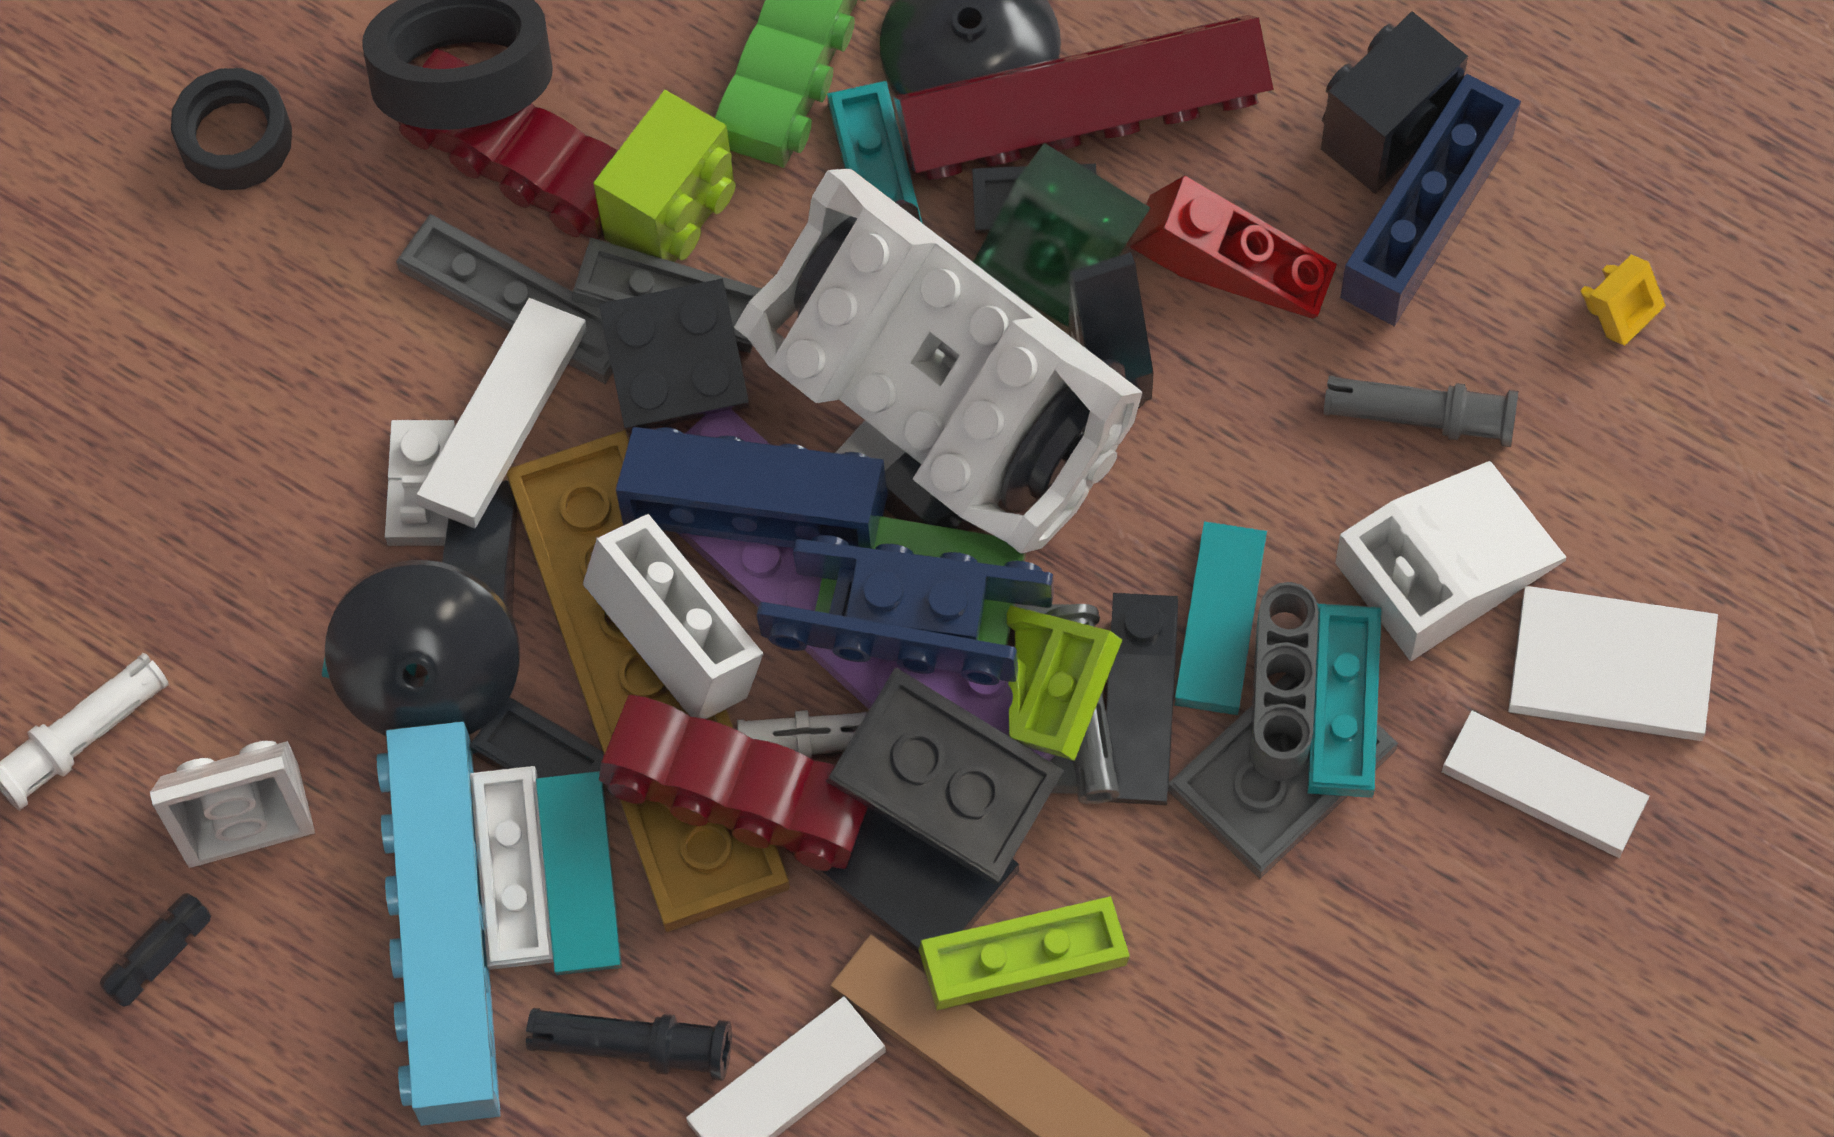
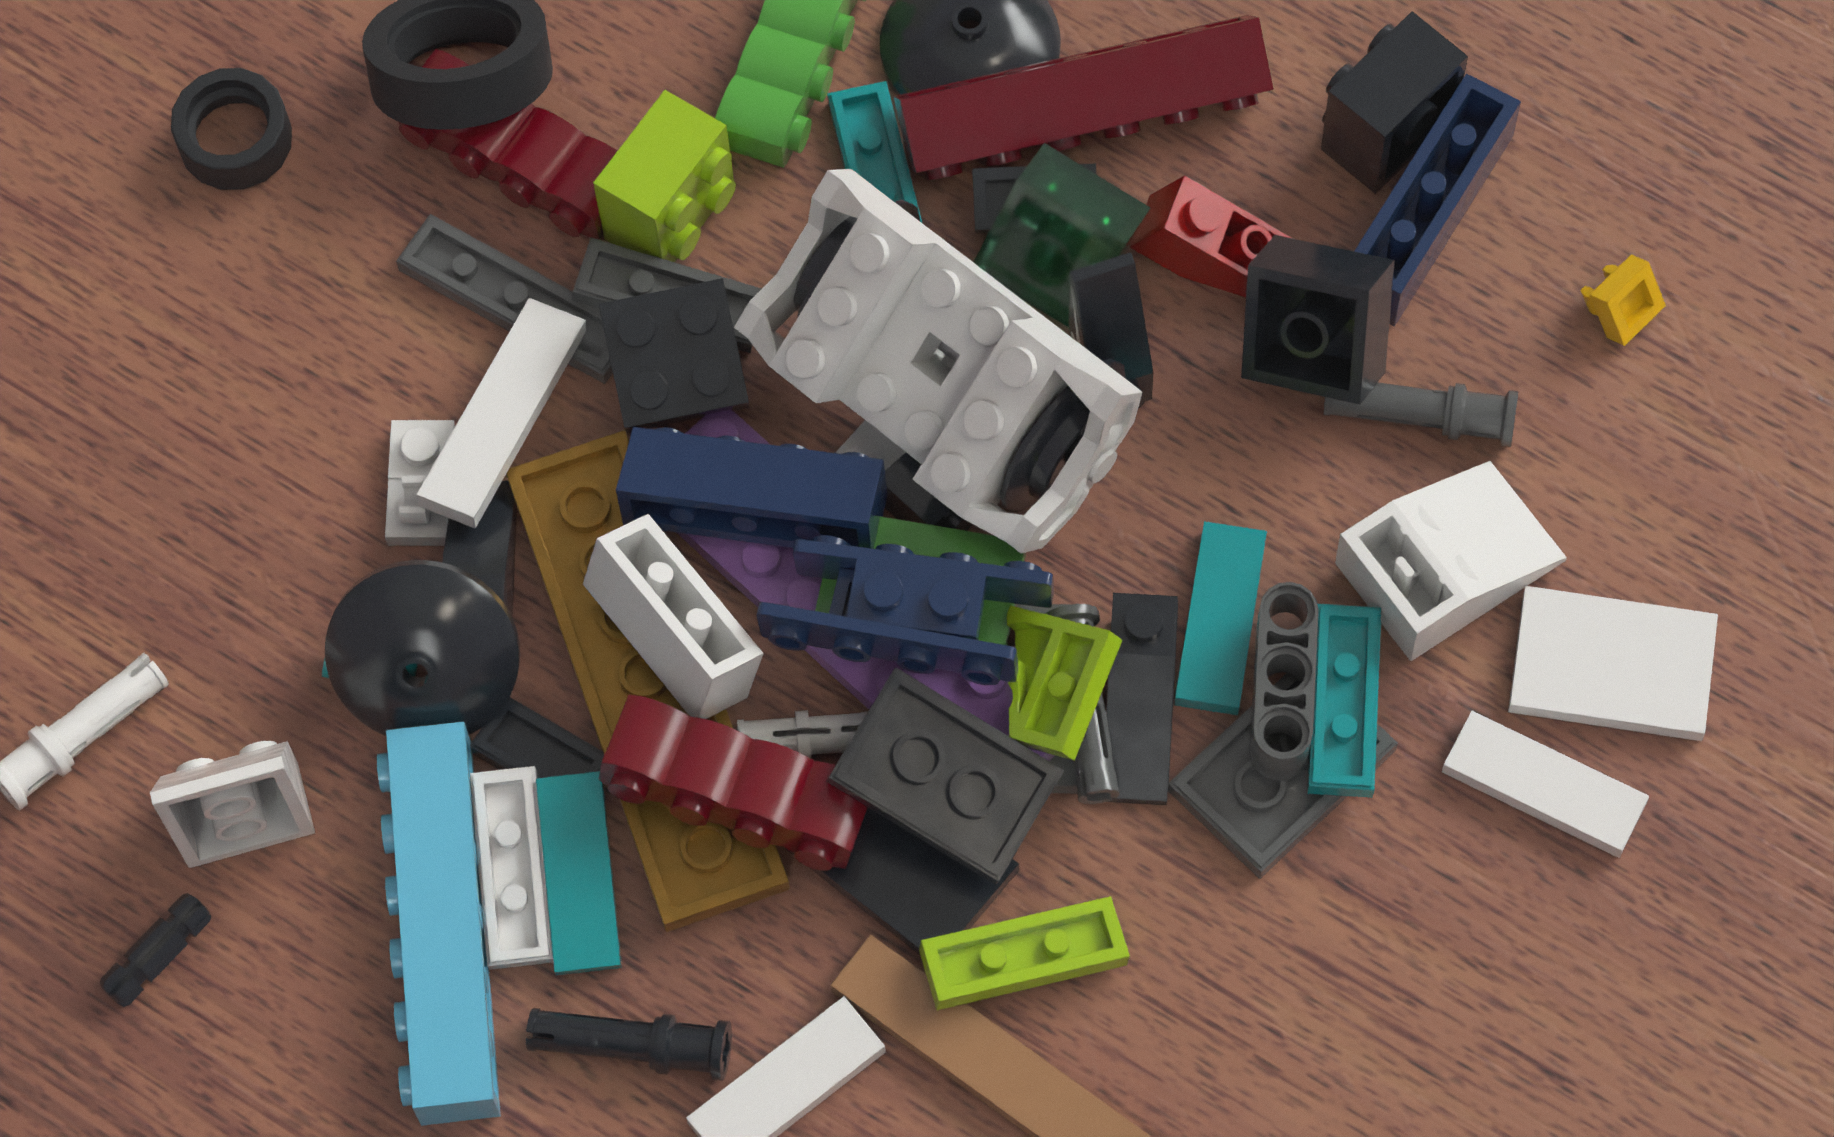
none -> black brick [1241,235,1395,405]

